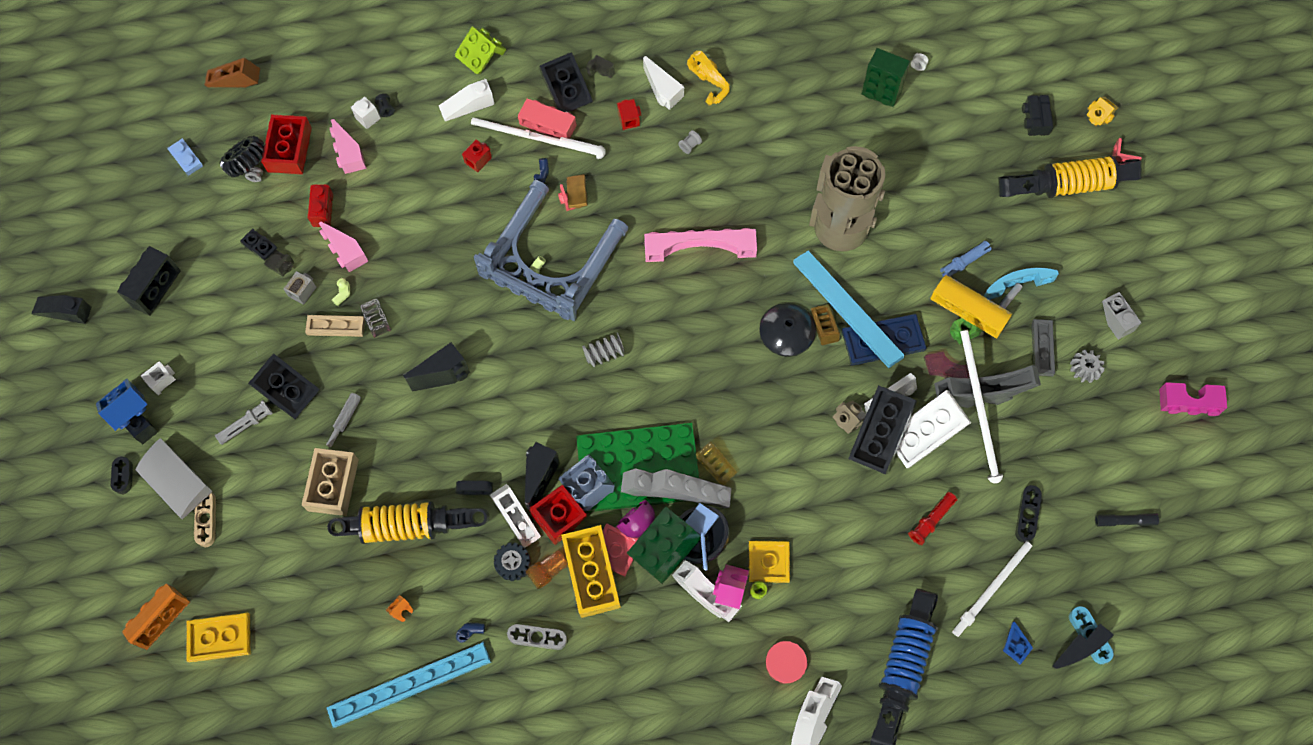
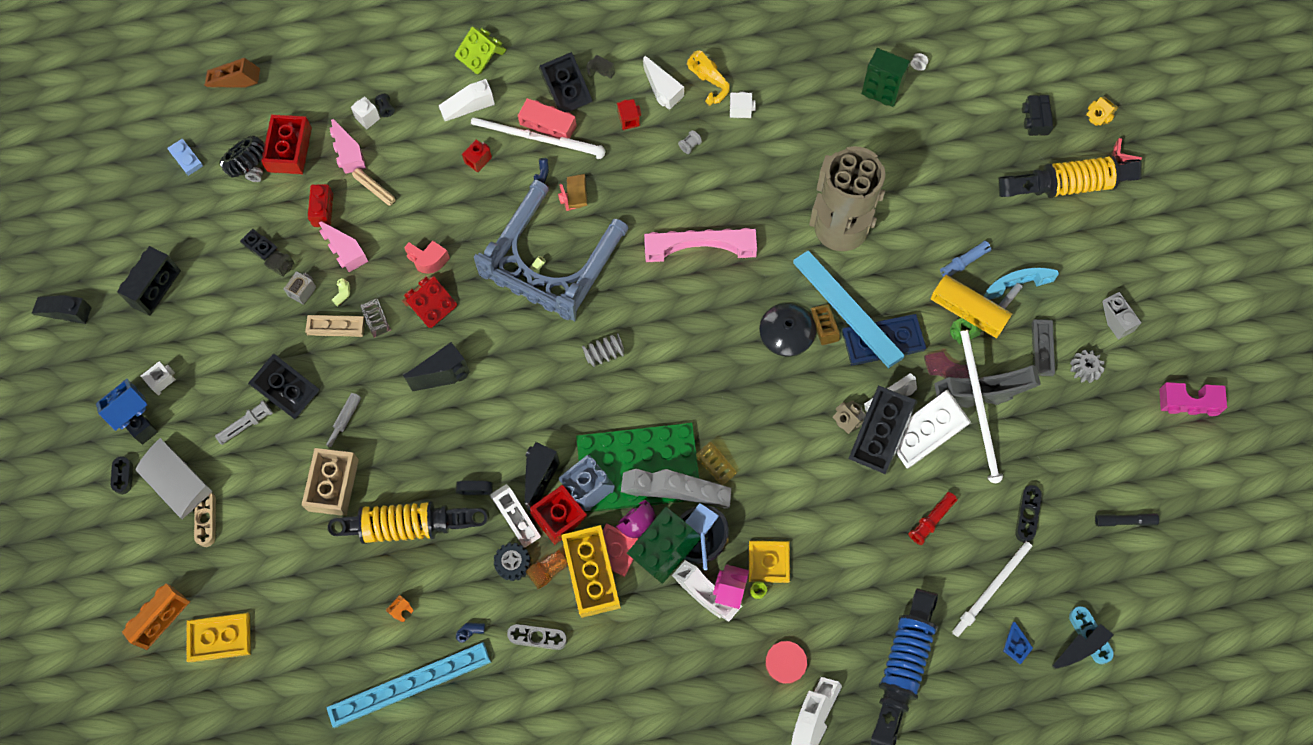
none -> tan axle [352,168,395,206]
none -> red bracket [402,276,457,328]
none -> coral brick [404,241,450,274]
none -> white brick [730,92,755,118]

